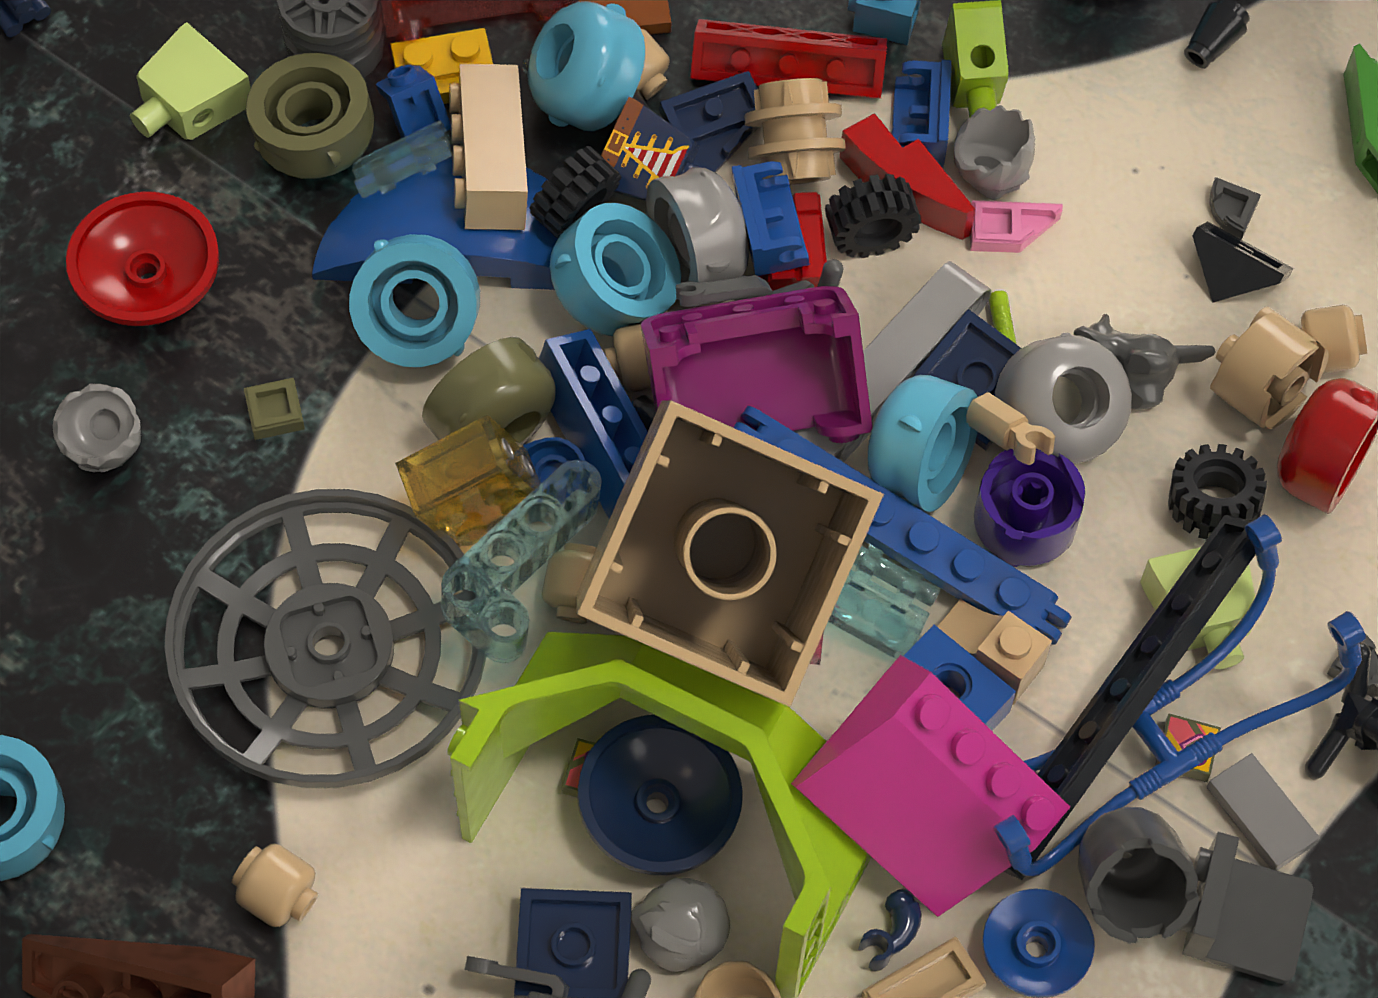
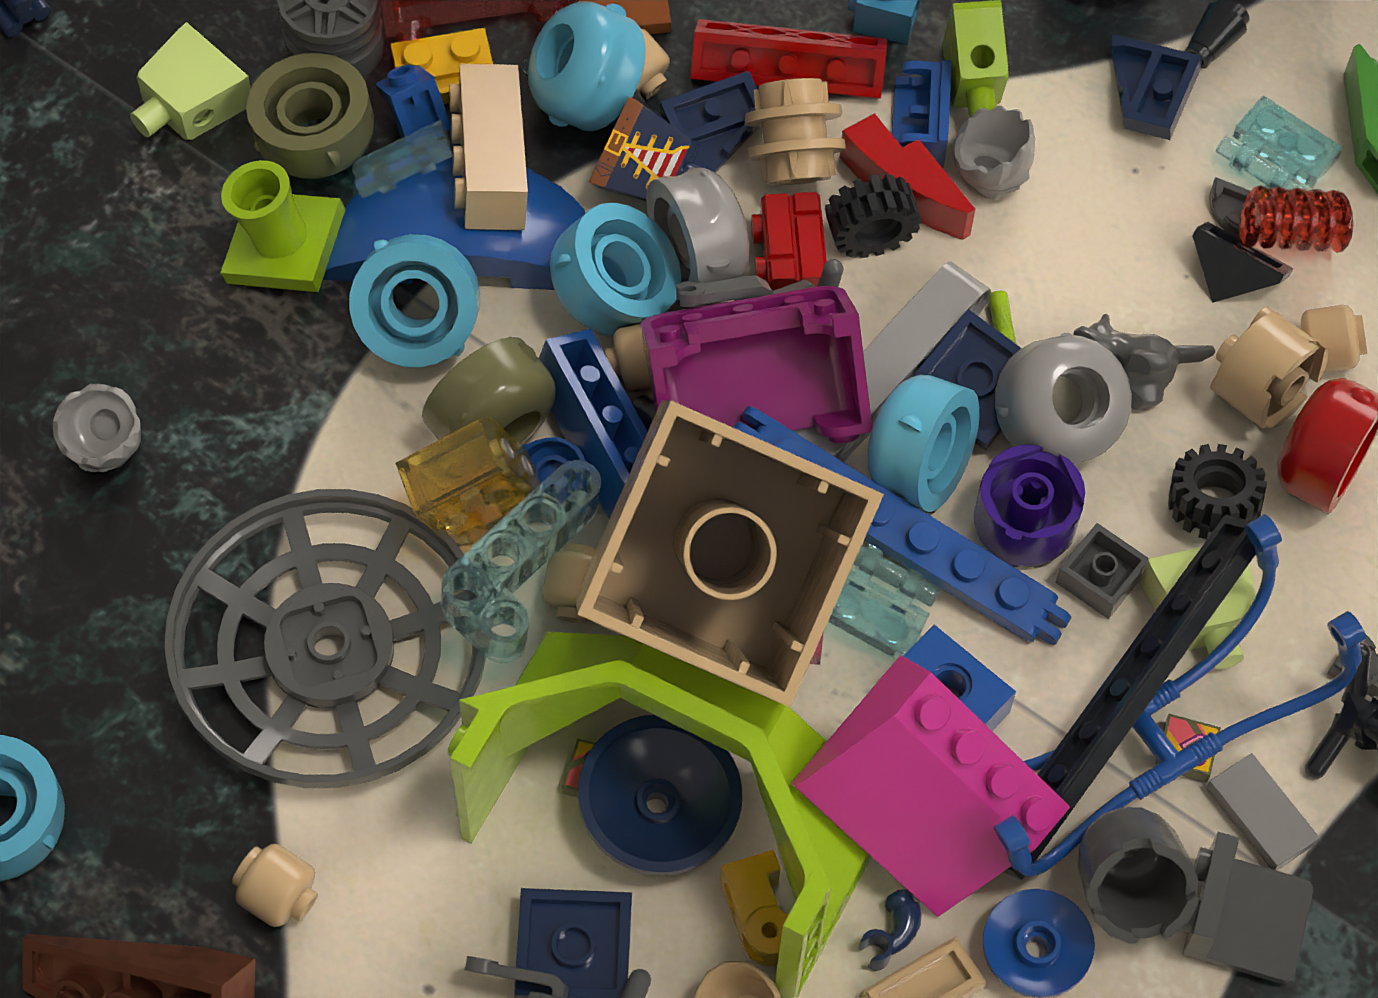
red dish [66,192,219,326] -> none
olive tile [244,378,305,440] -> none
black tyre [529,146,621,239] -> none
light grey hair [631,877,730,972] -> none
blue hinge [732,161,810,276] -> none
tan arch [937,599,1052,705] -> none
tan bar [966,392,1055,465] -> none
bright pink tile [970,200,1062,253] -> none
none -> lime plant [220,160,346,292]
none -> yellow leg [720,849,788,967]
none -> dark grey piece [1056,523,1150,619]
none -> dark blue wing [1111,35,1202,140]
none -> clear light blue plate [1216,95,1343,205]
none -> clear red piece [1239,185,1354,253]

